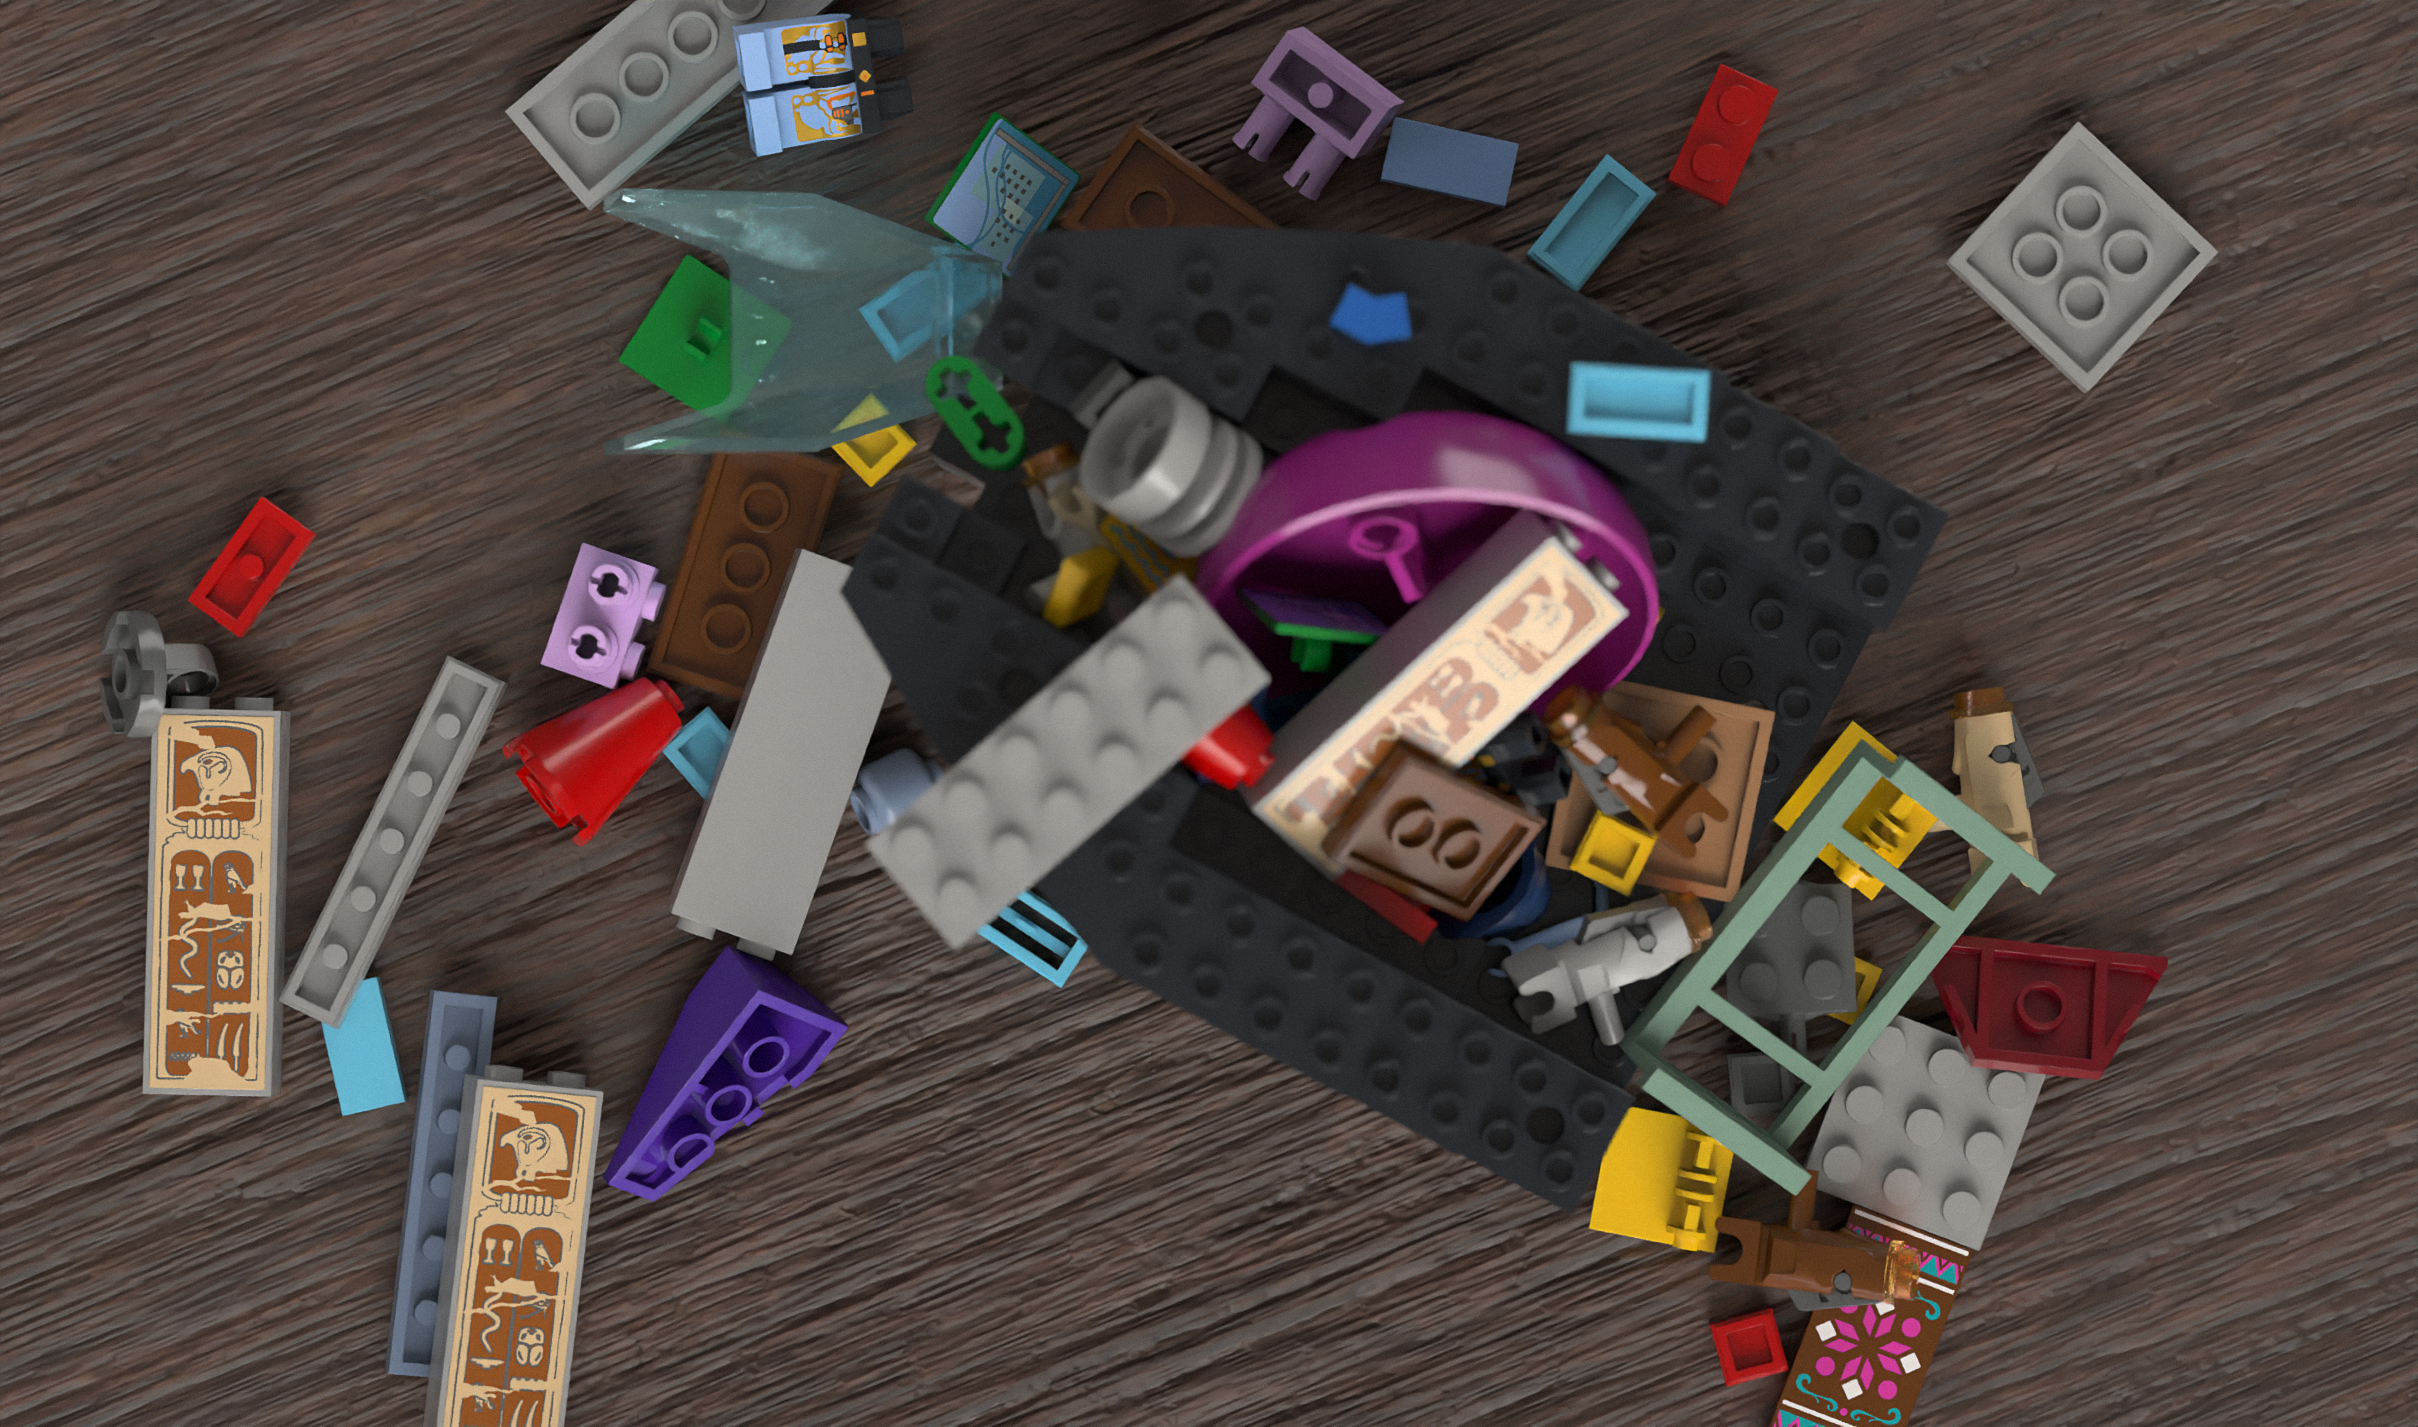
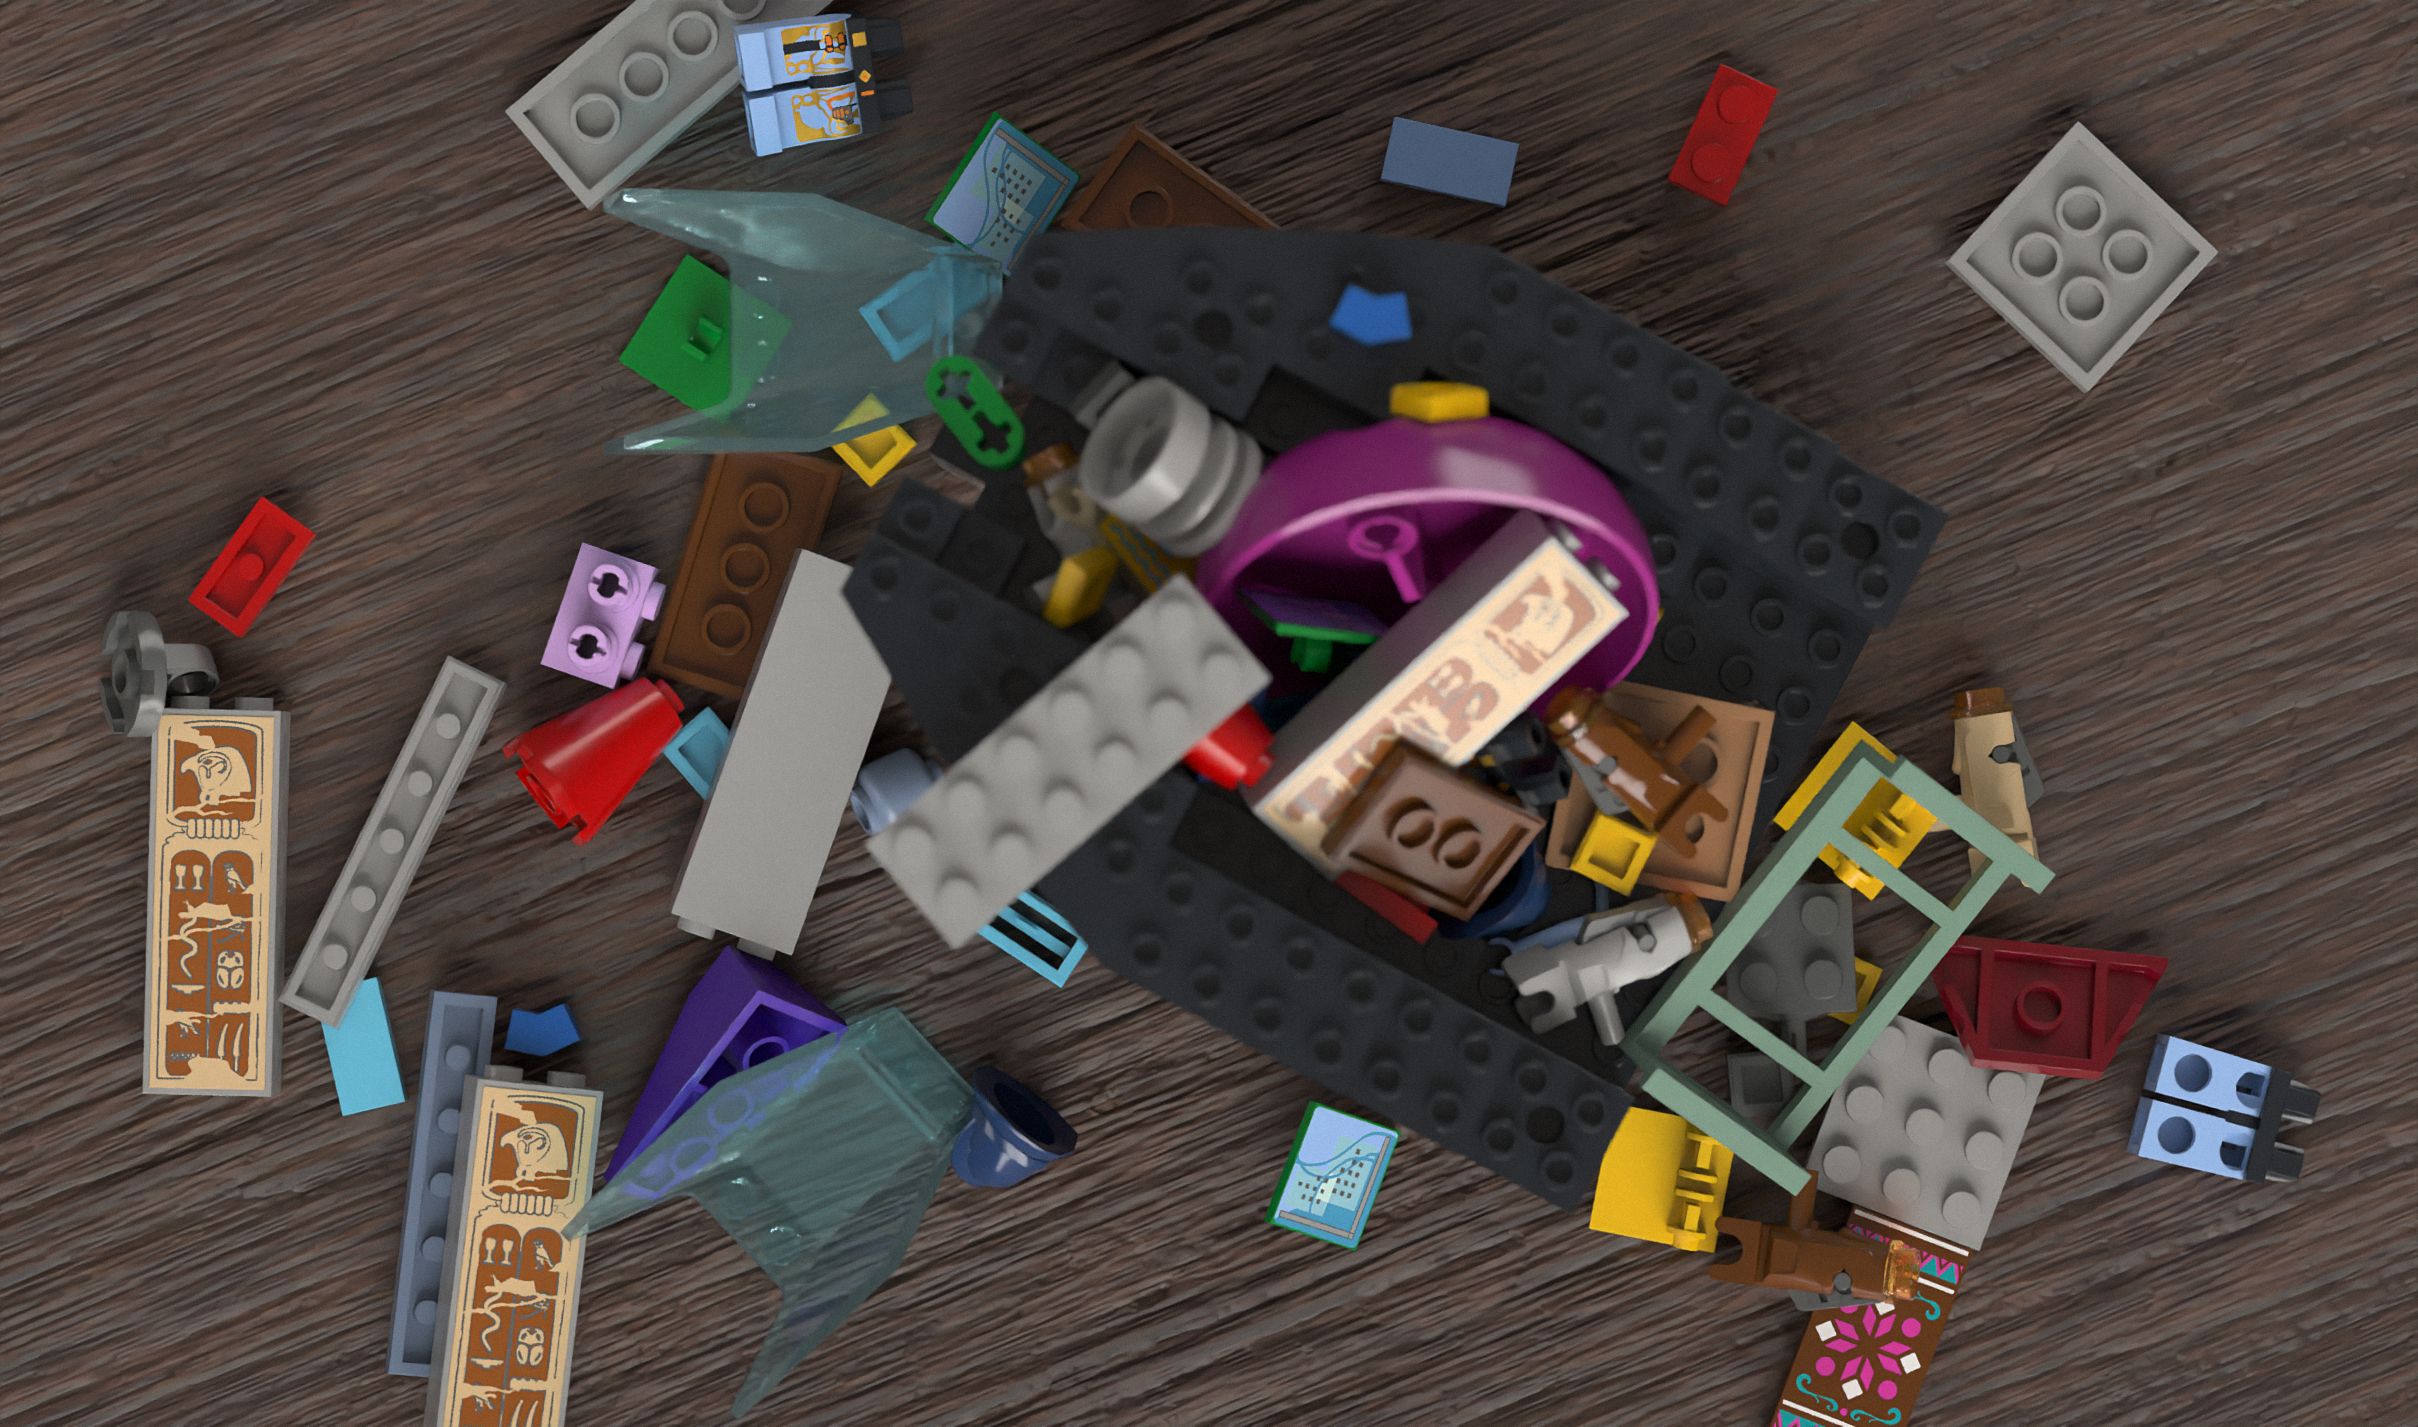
lavender brick [1232,26,1404,200] -> none
medium azure tile [1526,154,1656,293] -> none
medium azure tile [1567,363,1709,441] -> none
red tile [1709,1307,1789,1387] -> none
none -> blue piece [505,1002,584,1057]
none -> clear light blue windscreen [560,1006,975,1420]
none -> dark blue piece [951,1065,1079,1188]
none -> piece [1264,1100,1401,1251]
none -> yellow tile [1391,381,1487,421]
none -> light blue hips [2126,1033,2321,1185]

